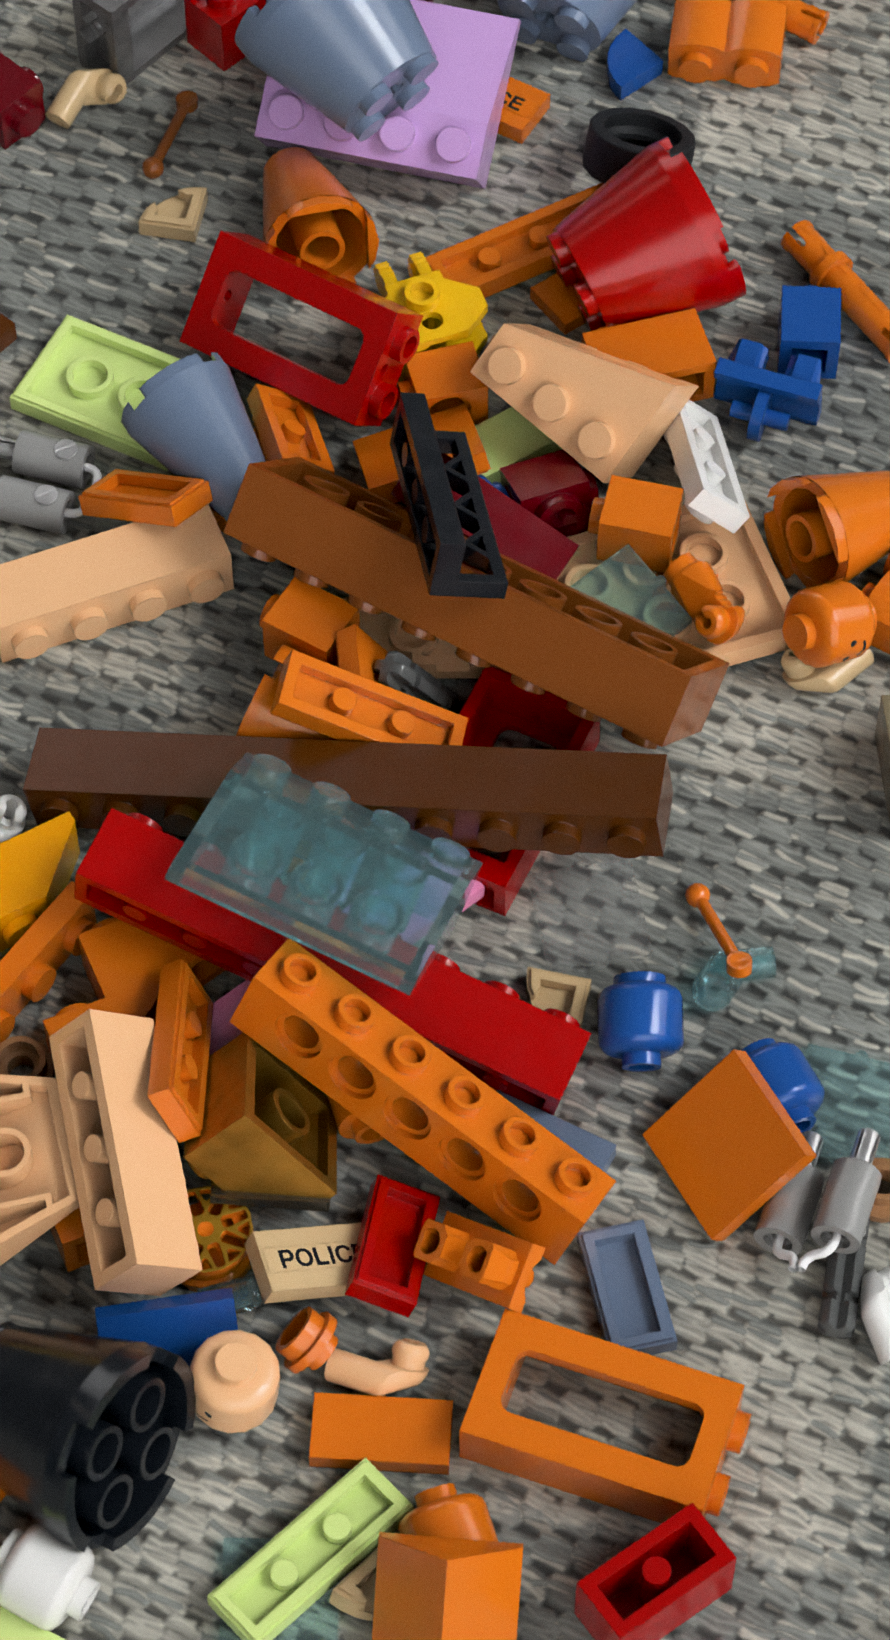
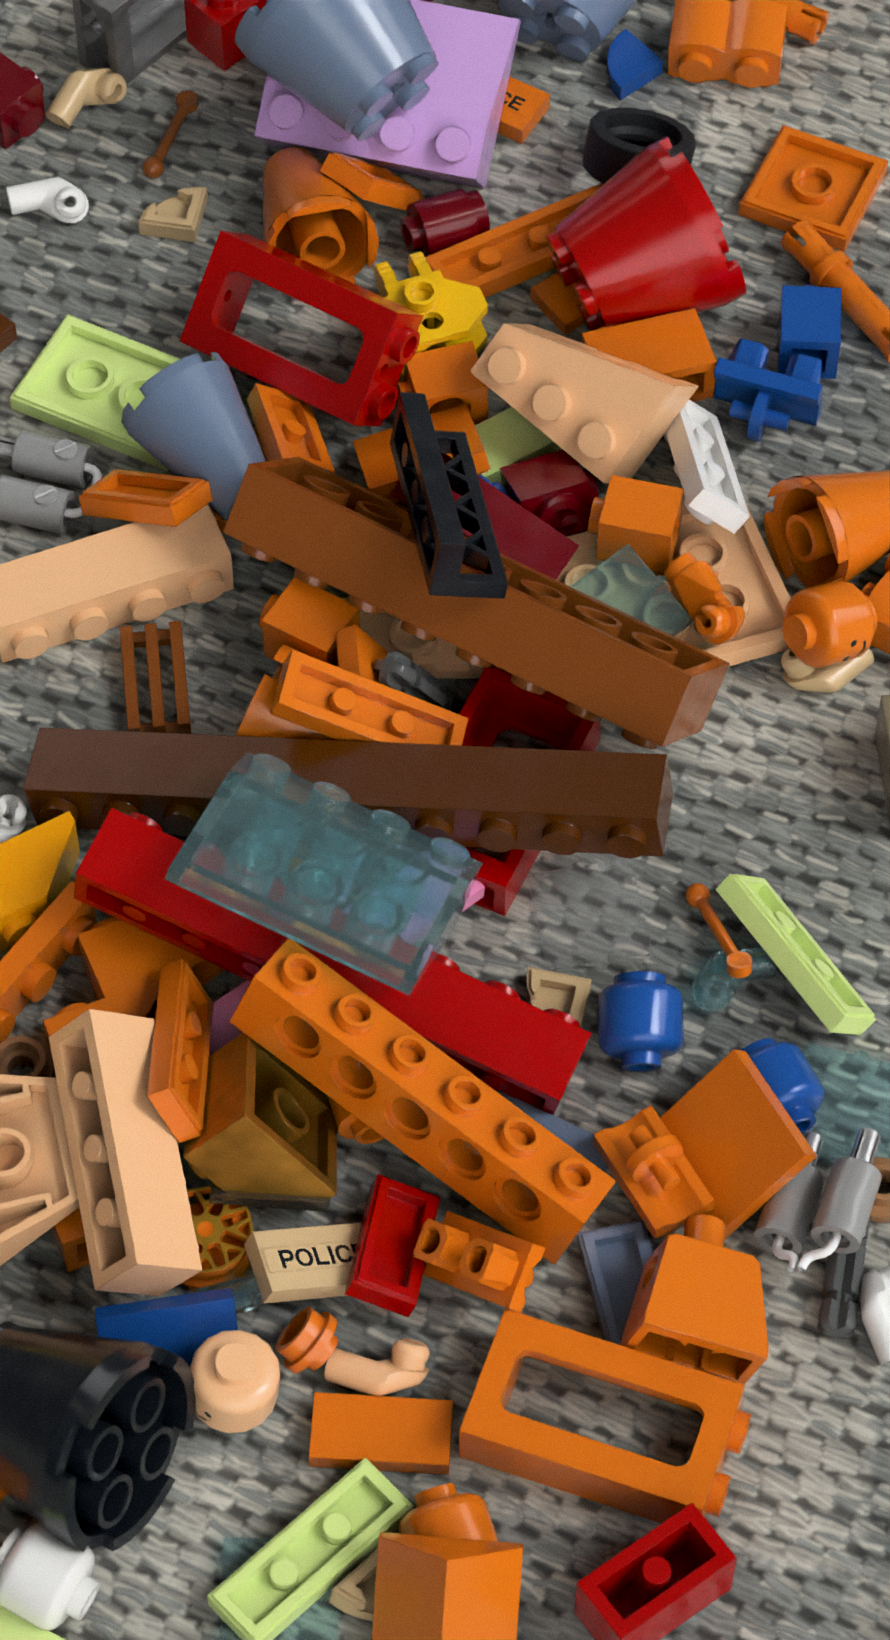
none -> white arm [6,177,89,223]
none -> dark orange tile [119,621,191,734]
none -> orange tile [319,152,424,211]
none -> dark red brick [400,188,490,257]
none -> orange hips [593,1105,714,1239]
none -> orange torso [620,1214,769,1385]
none -> yellowish green tile [715,874,876,1035]
none -> orange tile [738,125,888,252]

